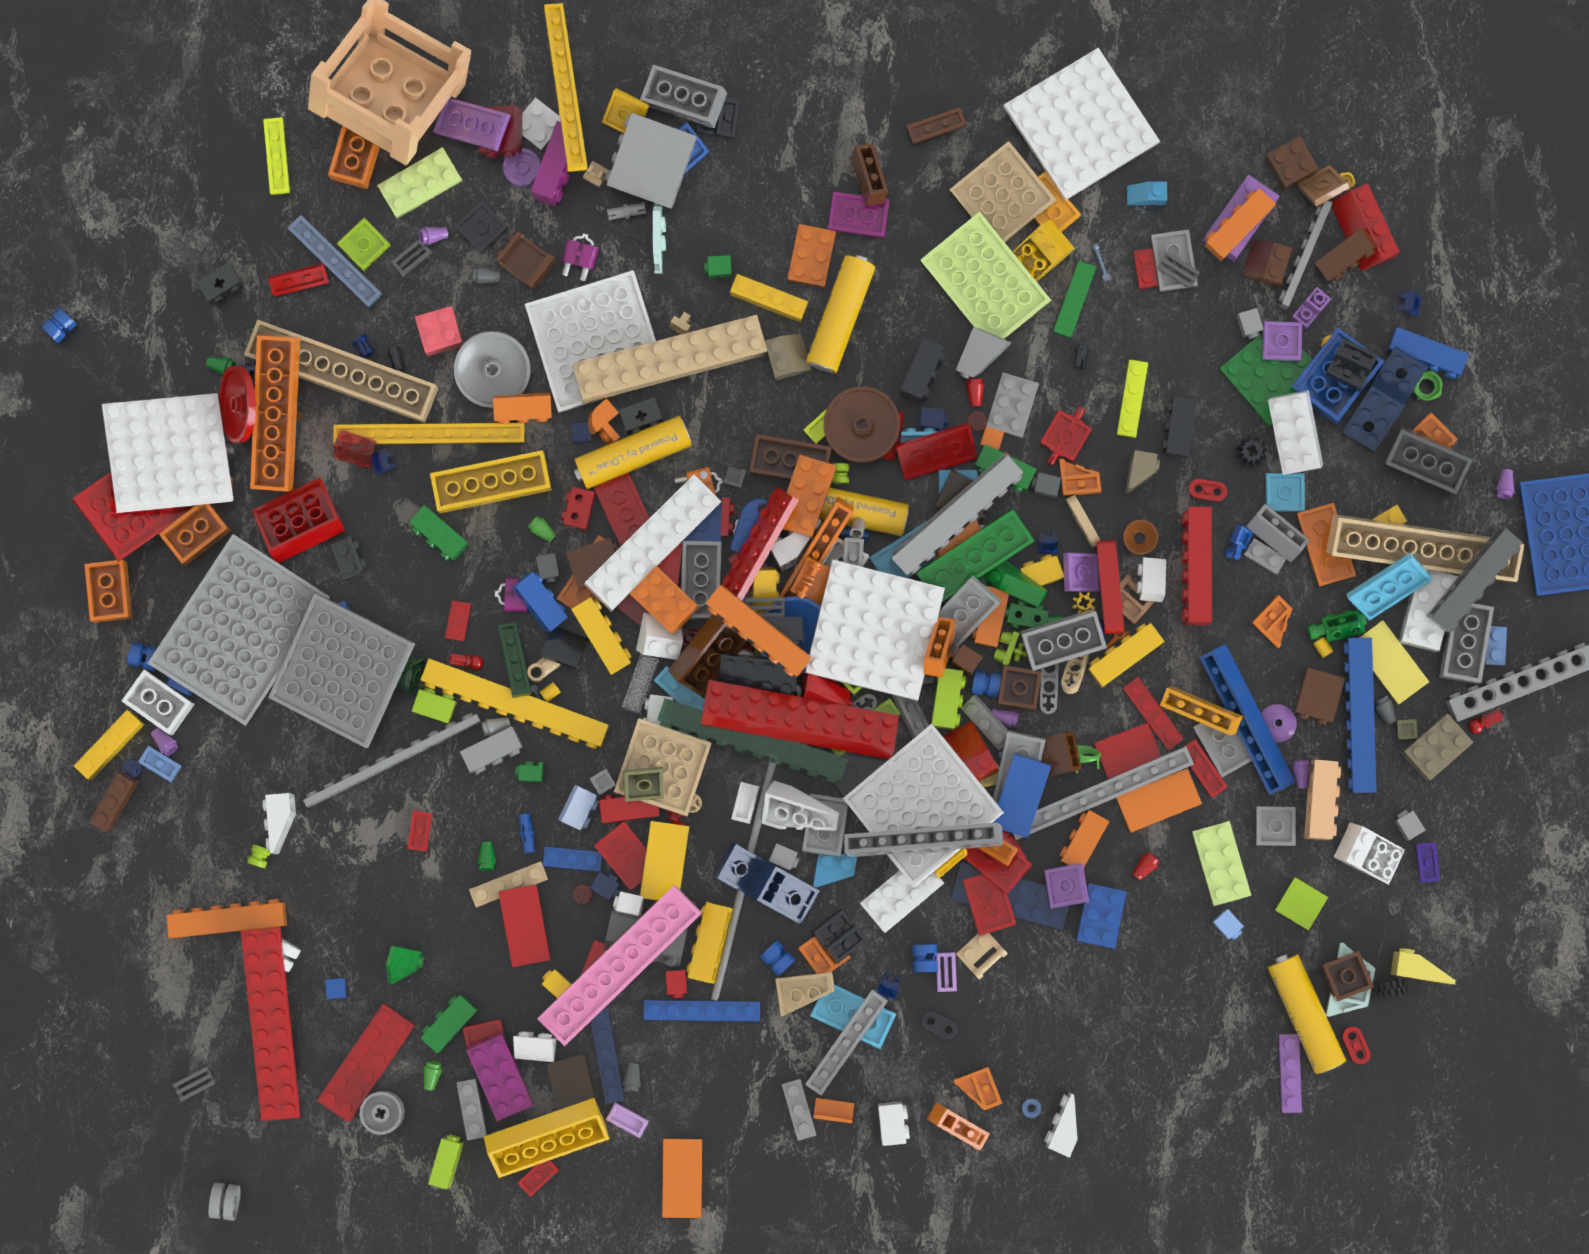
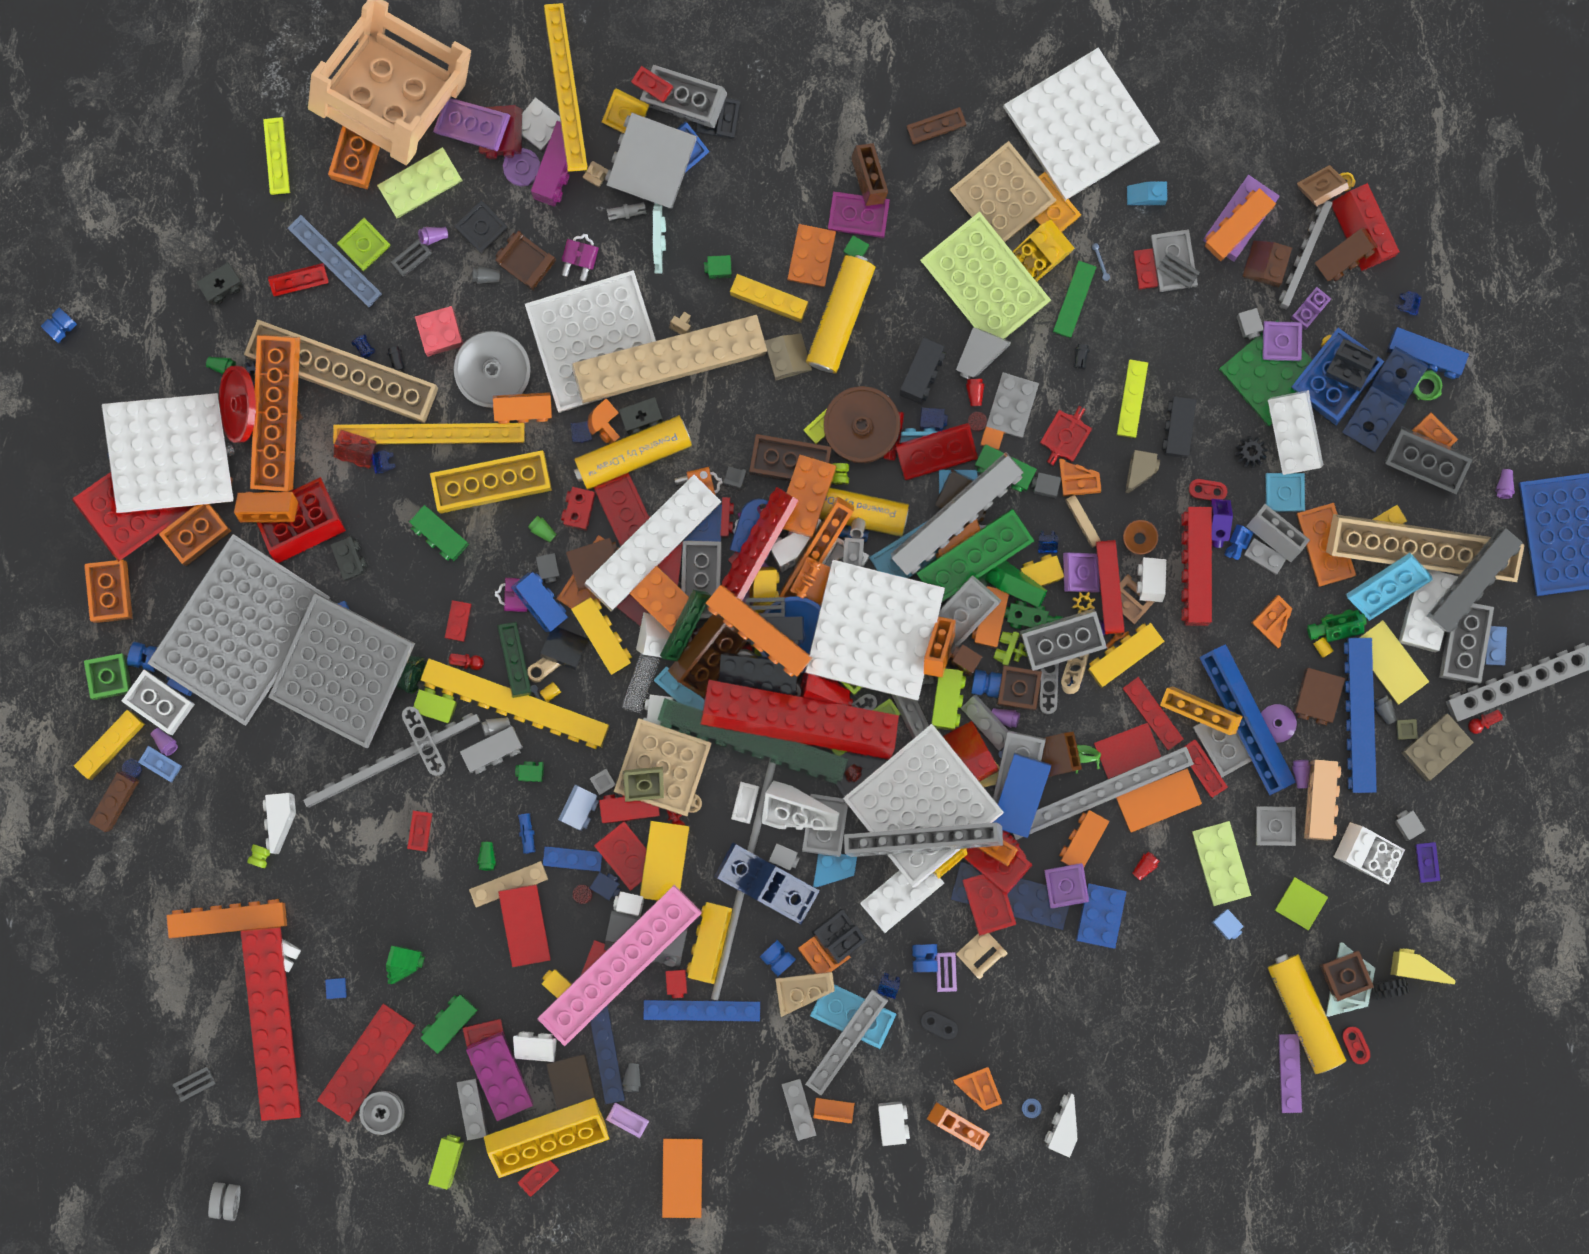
bright green cone [423,1060,443,1091] -> none
reddish brown brick [1264,136,1319,191] -> none
none -> bright green brick [84,653,132,700]
none -> orange brick [234,491,298,523]
none -> light grey beam [402,707,446,776]
none -> red plate [631,66,673,103]
none -> dark green tile [660,589,711,662]
none -> green tile [843,236,869,257]
none -> clear red plate [844,764,862,782]
none -> dark purple torso [1211,499,1233,548]

